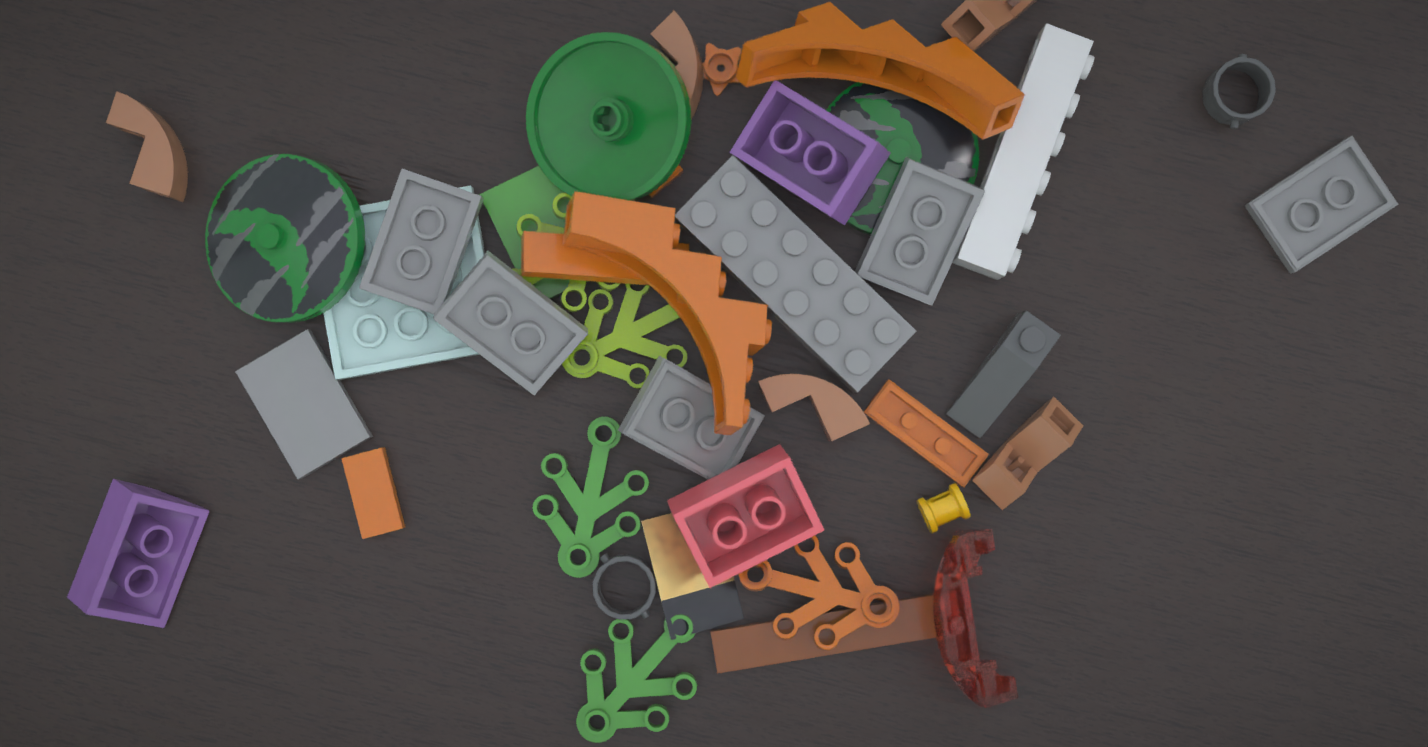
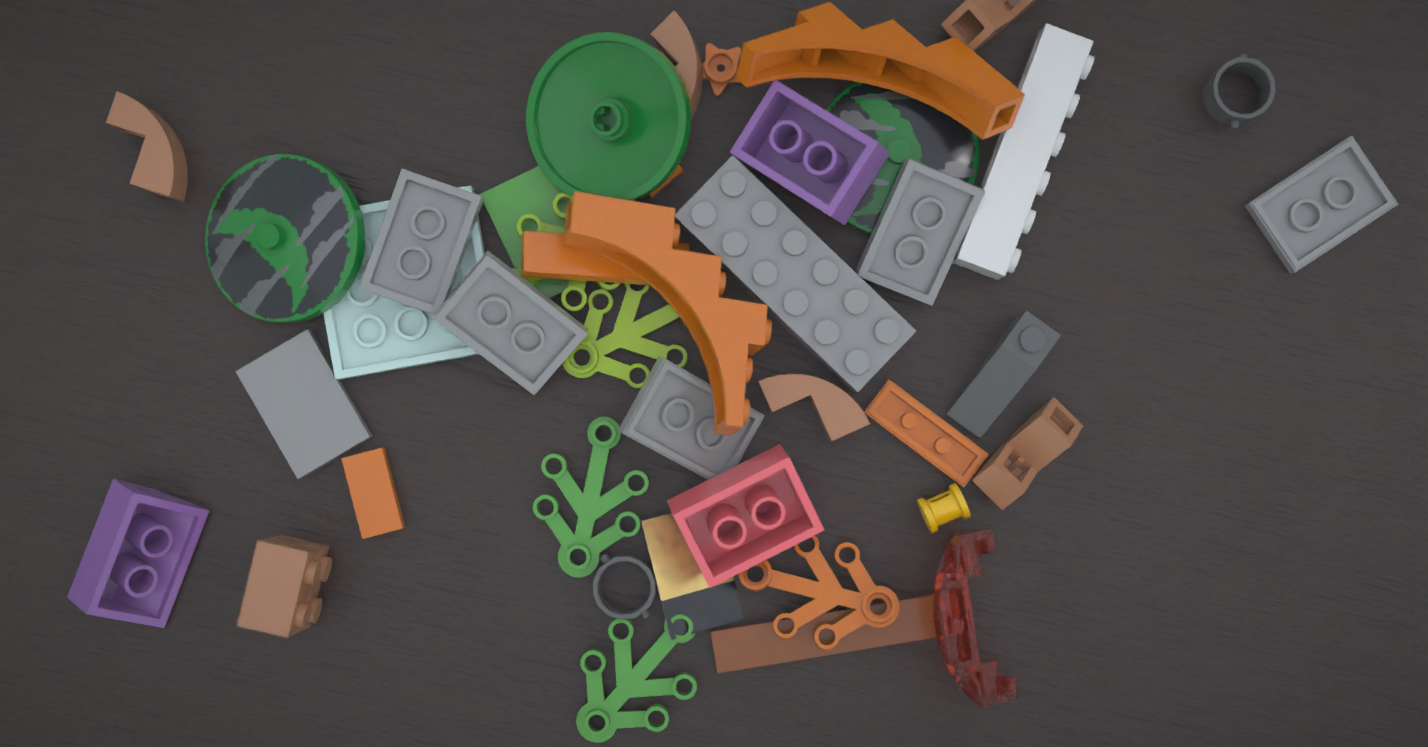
none -> nougat brick [237,535,332,638]

